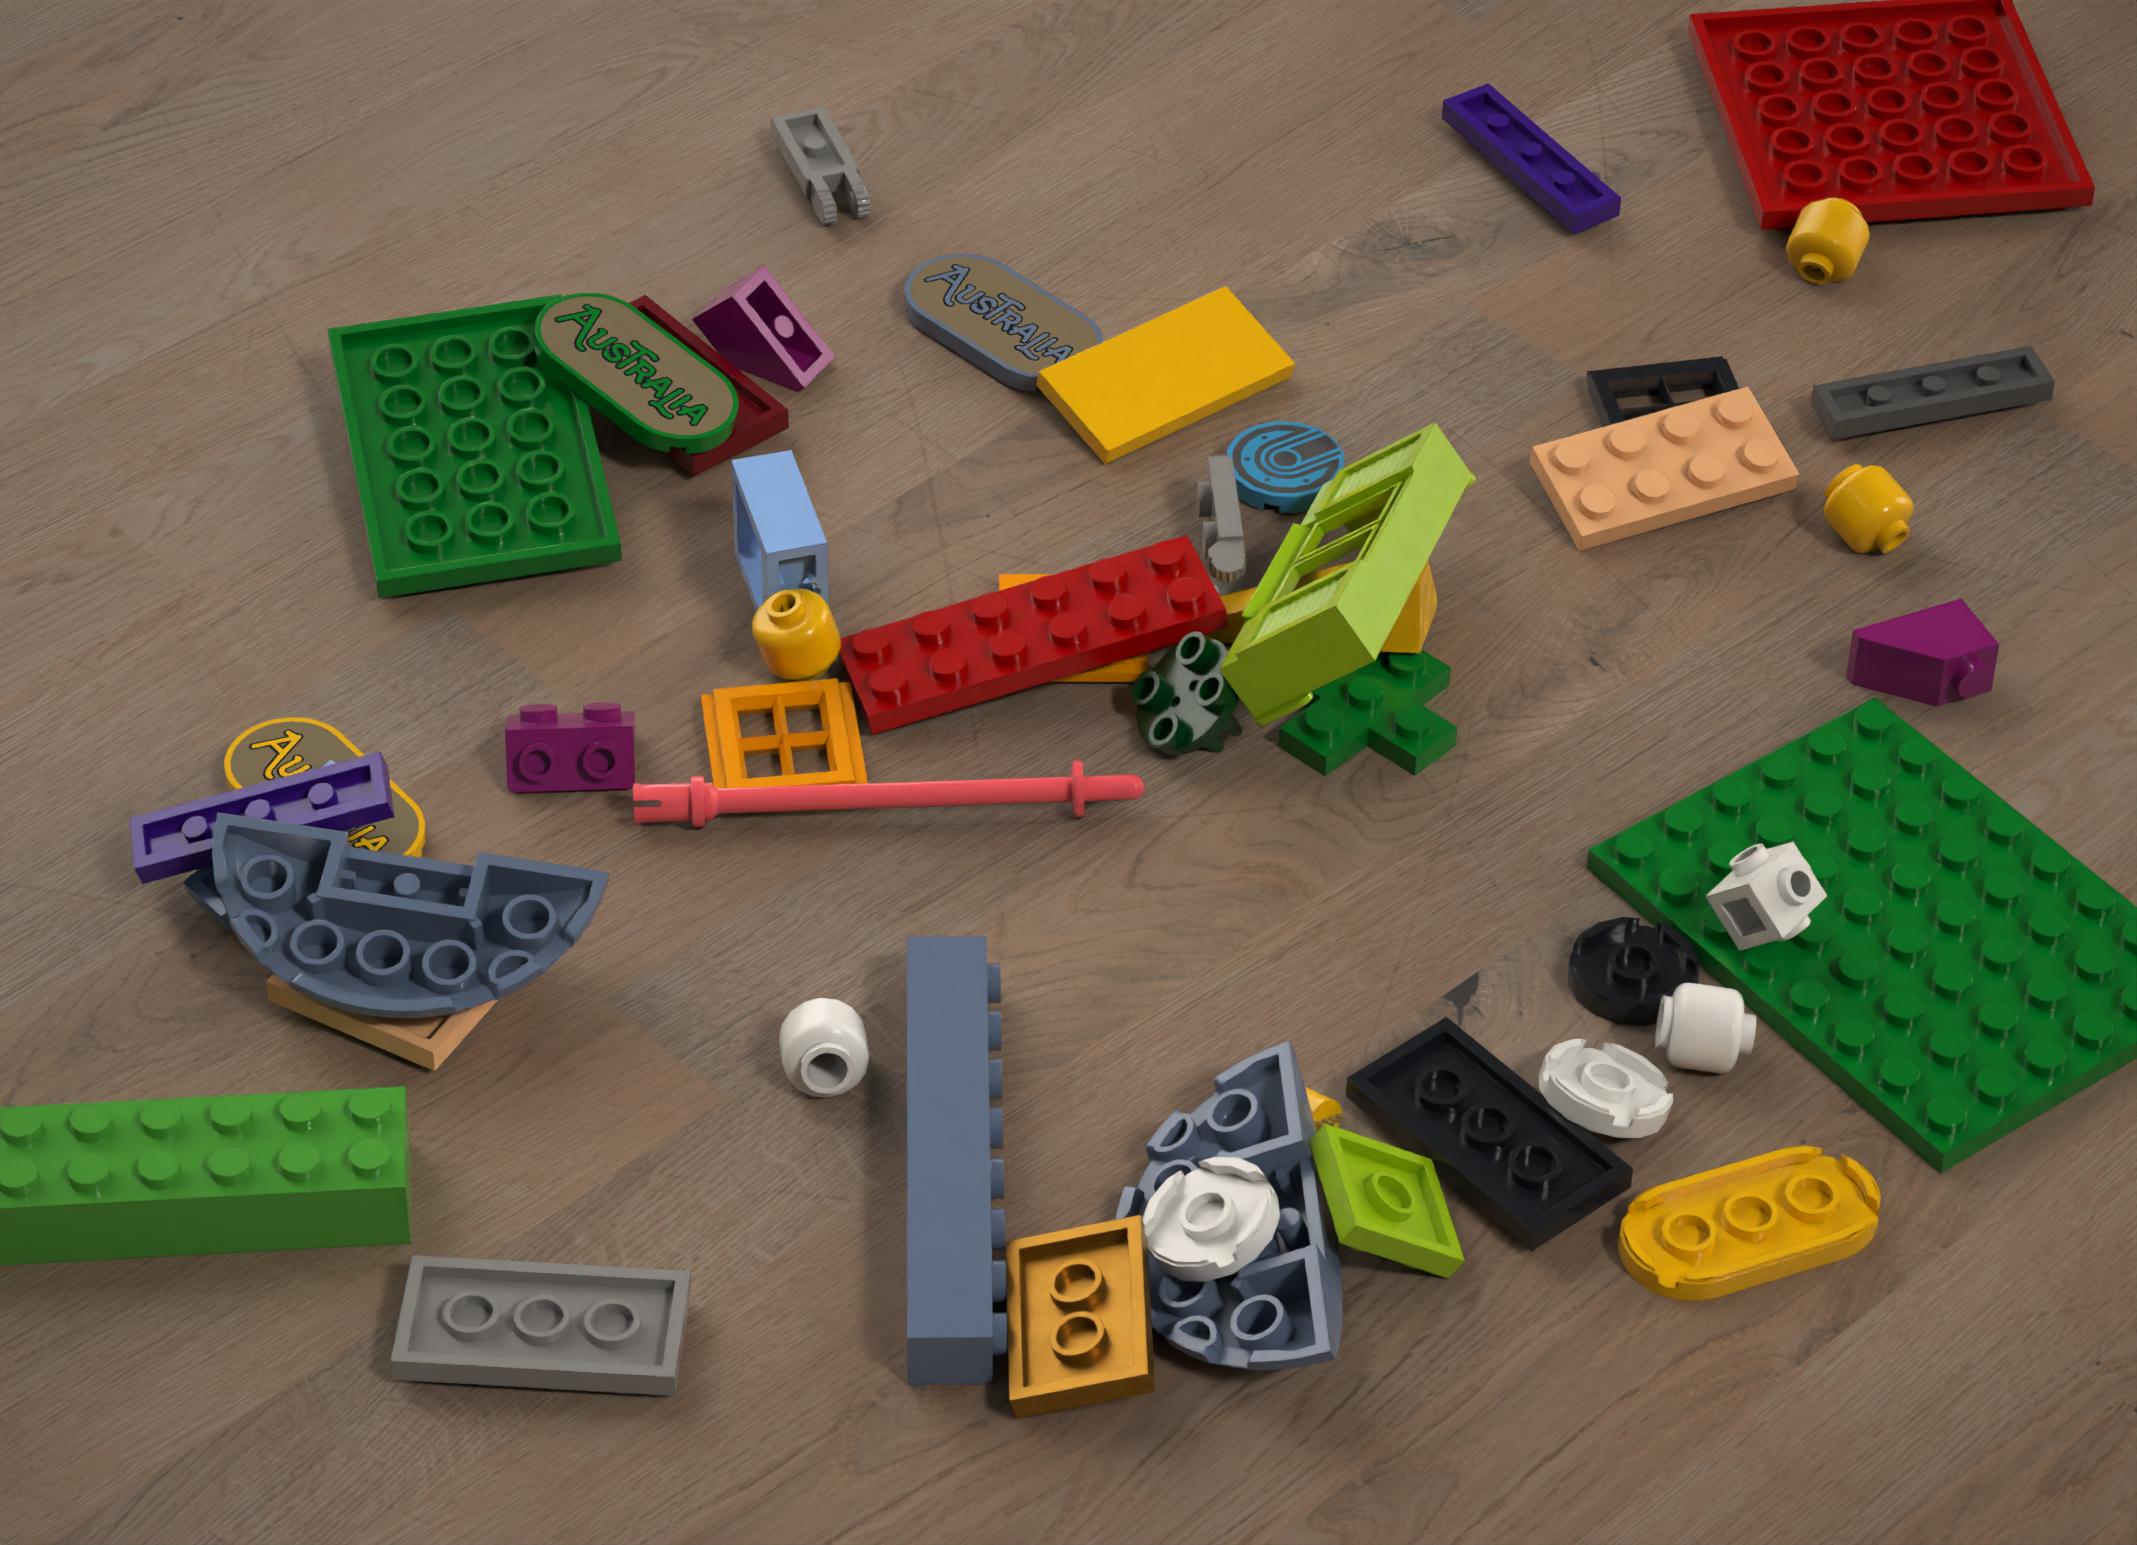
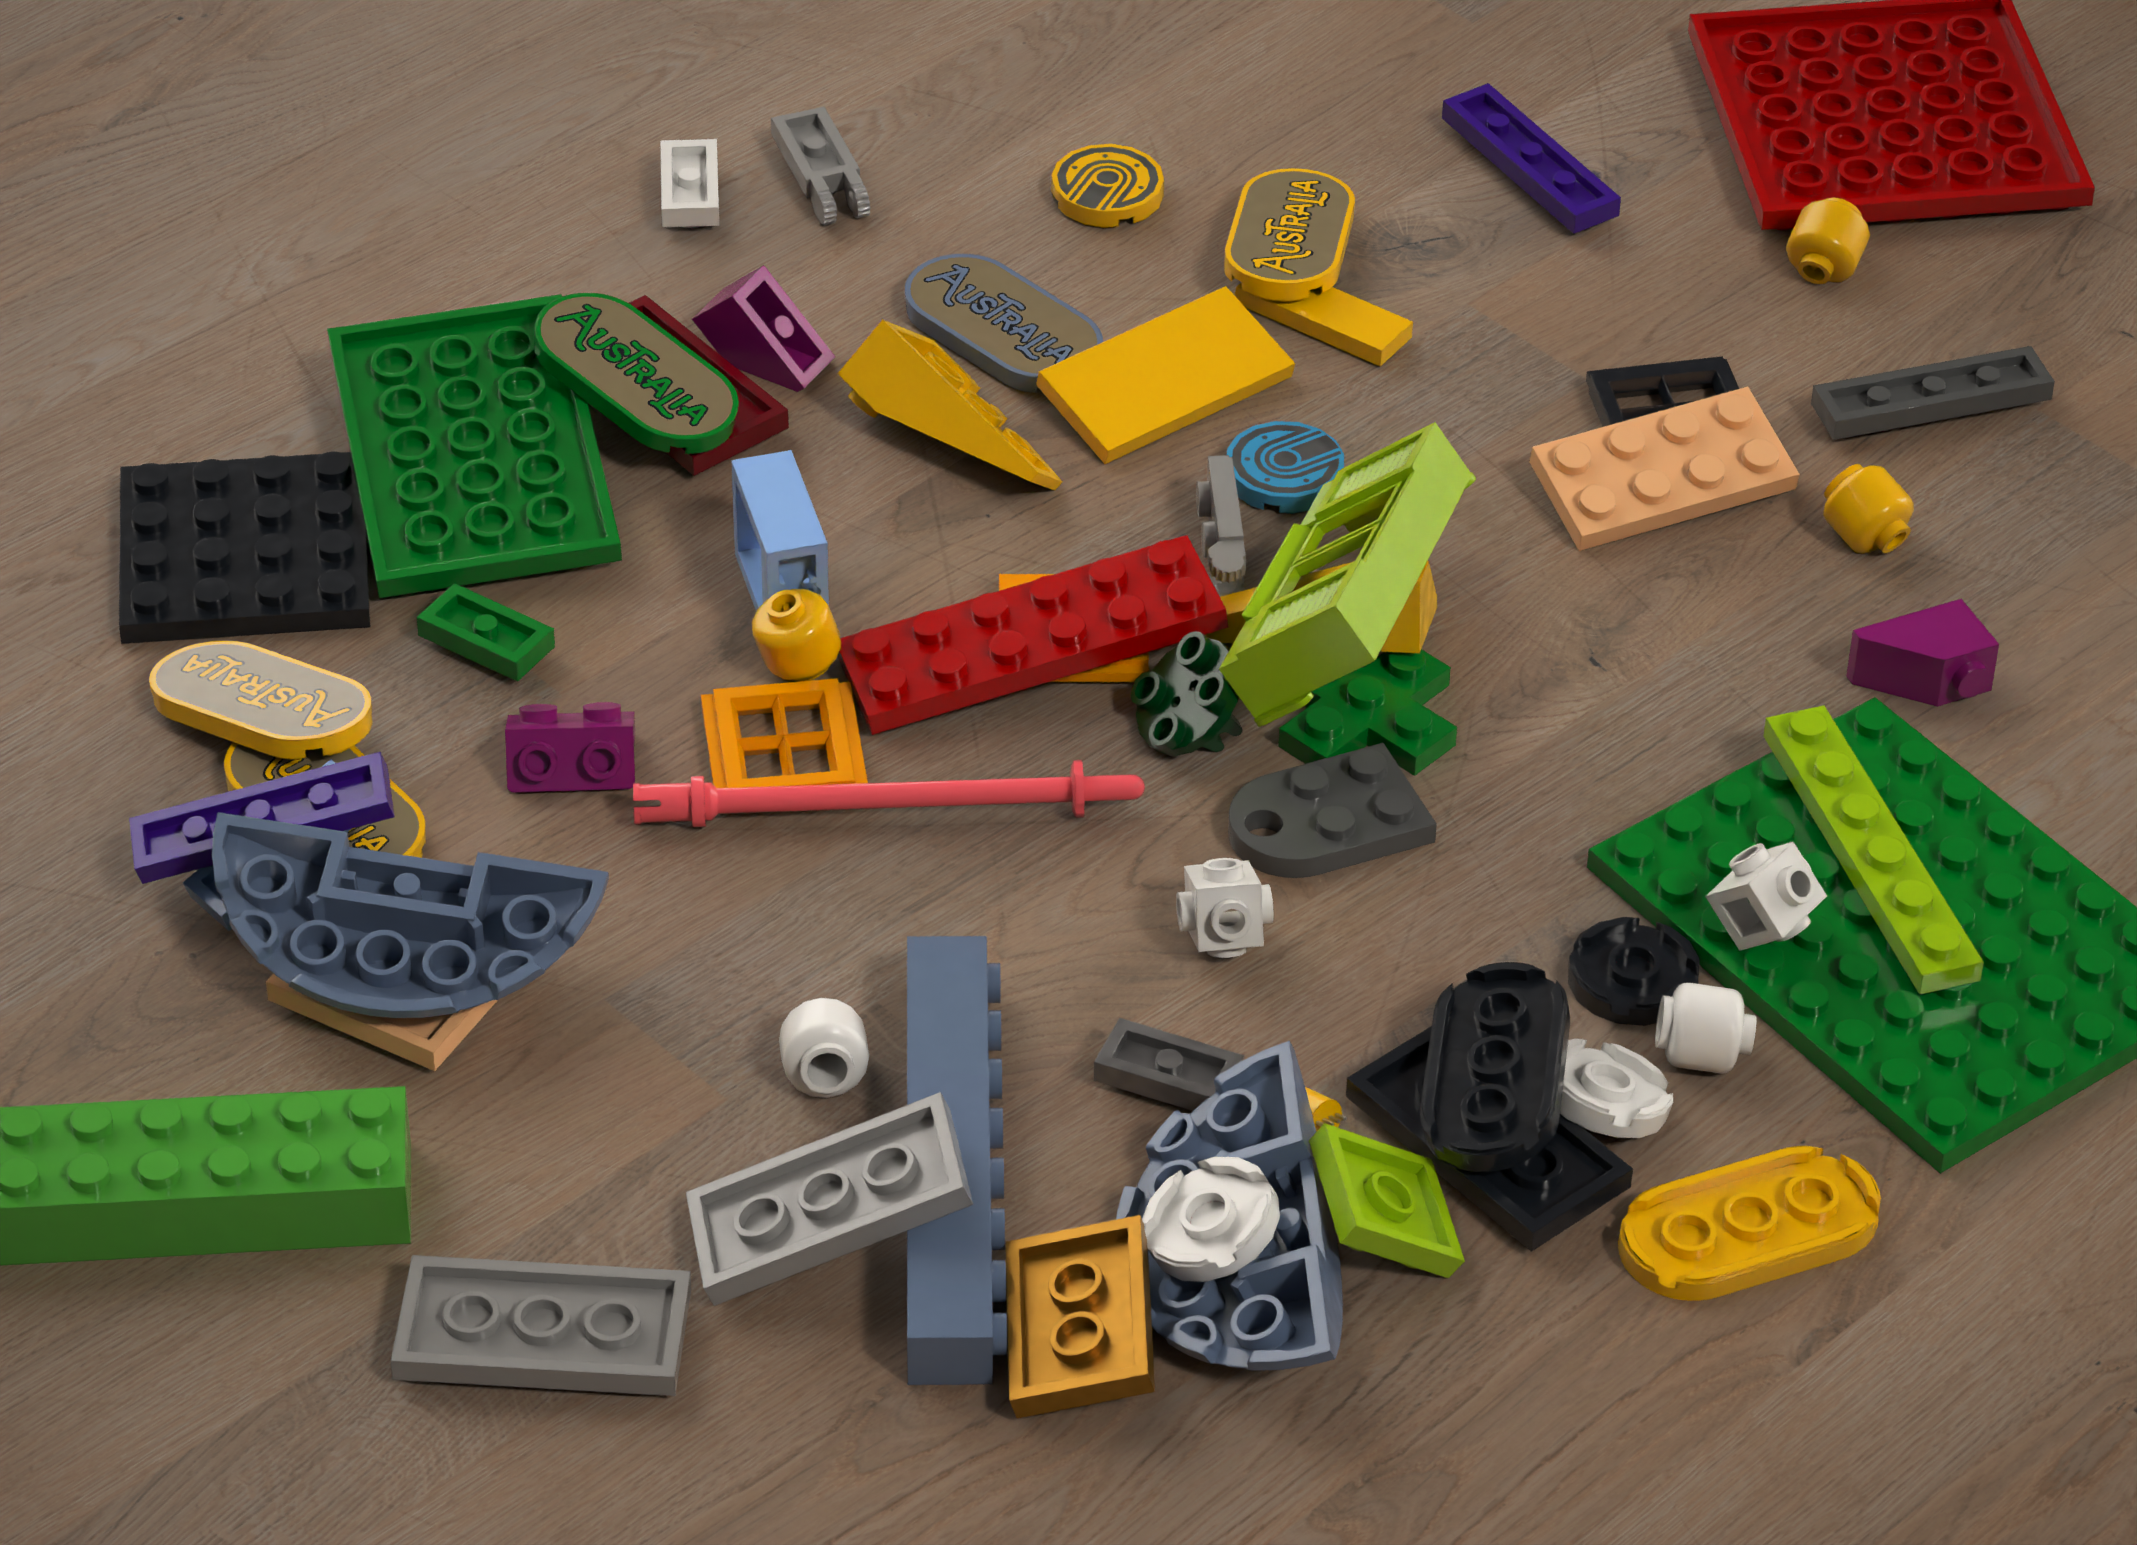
none -> black plate [119,451,371,644]
none -> tile [149,641,373,760]
none -> green plate [417,583,555,682]
none -> white plate [660,139,719,229]
none -> light grey plate [686,1092,973,1306]
none -> yellow wedge [837,319,1063,491]
none -> yellow tile [1051,144,1164,228]
none -> flat silver plate [1094,1018,1244,1111]
none -> white brick [1176,858,1274,958]
none -> tile [1224,168,1355,302]
none -> dark grey plate [1228,743,1437,878]
none -> yellow tile [1235,283,1413,367]
none -> black tile [1420,962,1571,1172]
none -> lime plate [1763,705,1984,994]

